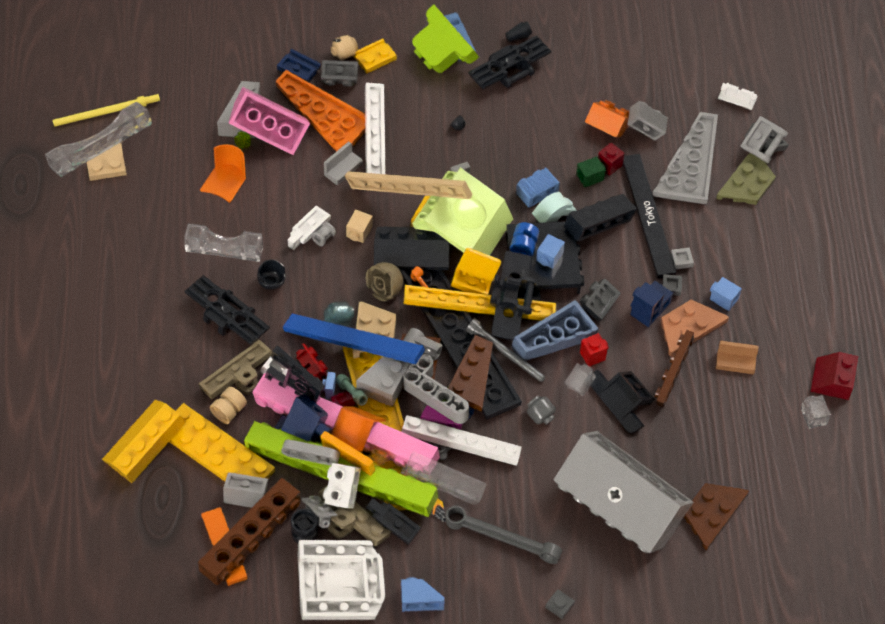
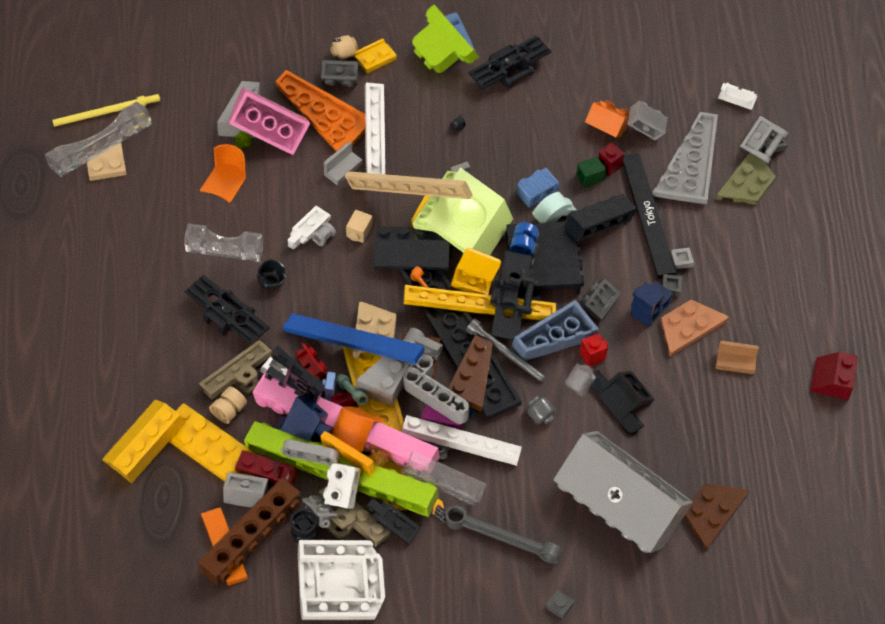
dark blue plate [277,49,321,82] -> none
clear light blue head [324,301,354,326] -> none
dark tan cylinder [366,262,403,301] -> none
medium blue slope [401,577,444,611] -> none
black cone [505,21,532,42] -> none
medium blue brick [536,234,565,269] -> none
reddish brown wing [654,330,694,407] -> none
medium blue brick [710,277,742,311] -> none
clear brick [801,395,831,429] -> none
none -> dark red plate [235,450,298,486]

